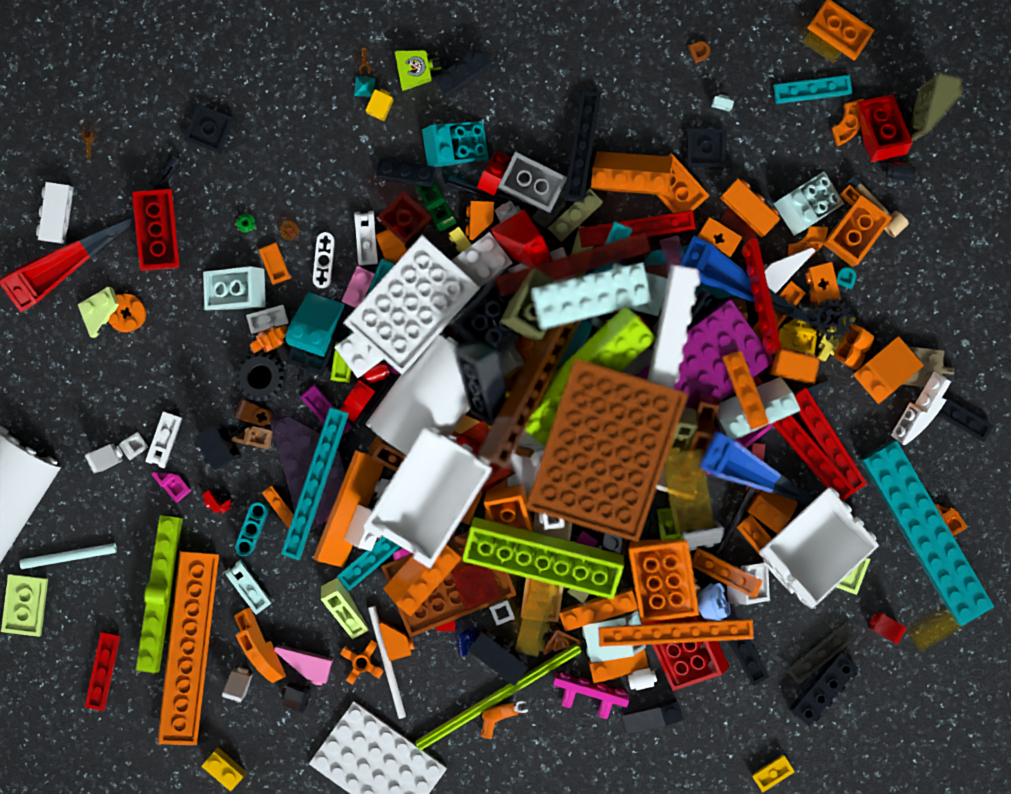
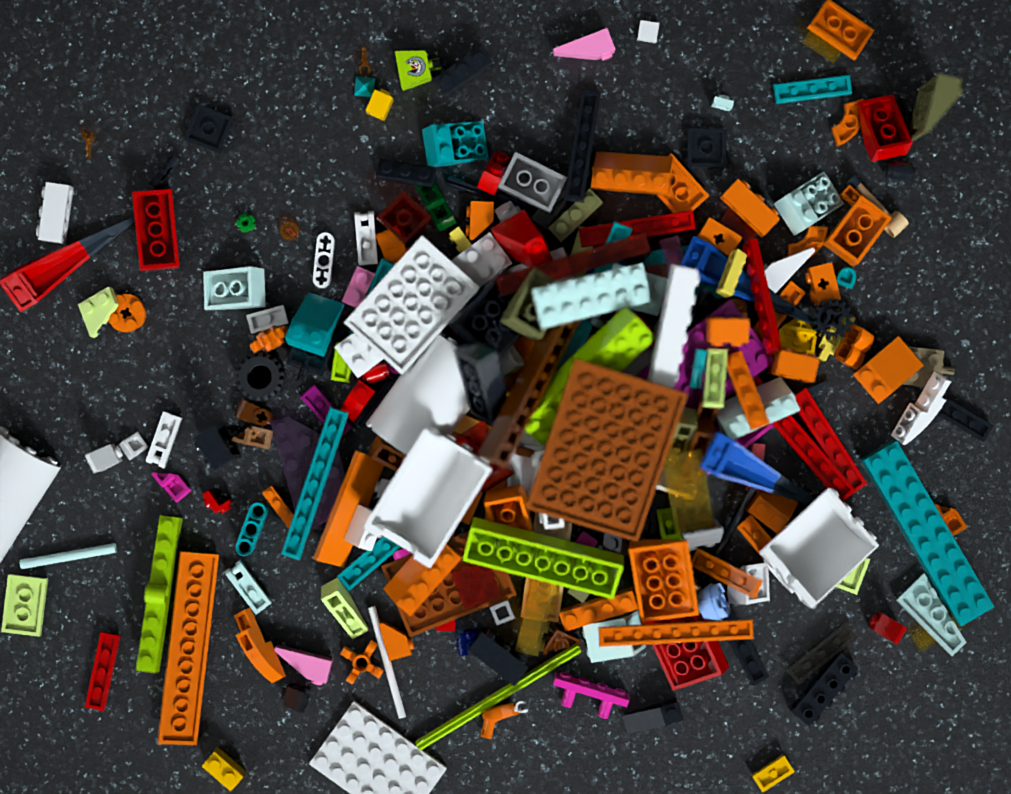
white slope [222,667,253,702] -> none
orange tile [258,242,291,285] -> none
orange slope [588,649,648,683] -> none
white brick [628,667,657,690] -> none
dark orange tile [688,41,710,64] -> none
none -> bright pink slope [553,28,615,61]
none -> white tile [637,20,659,43]
none -> teal axle [690,349,708,388]
none -> yellowish green tile [703,349,728,408]
none -> orange brick [706,317,750,346]
none -> light yellow piece [716,249,747,298]
none -> light aqua wing [896,574,966,656]

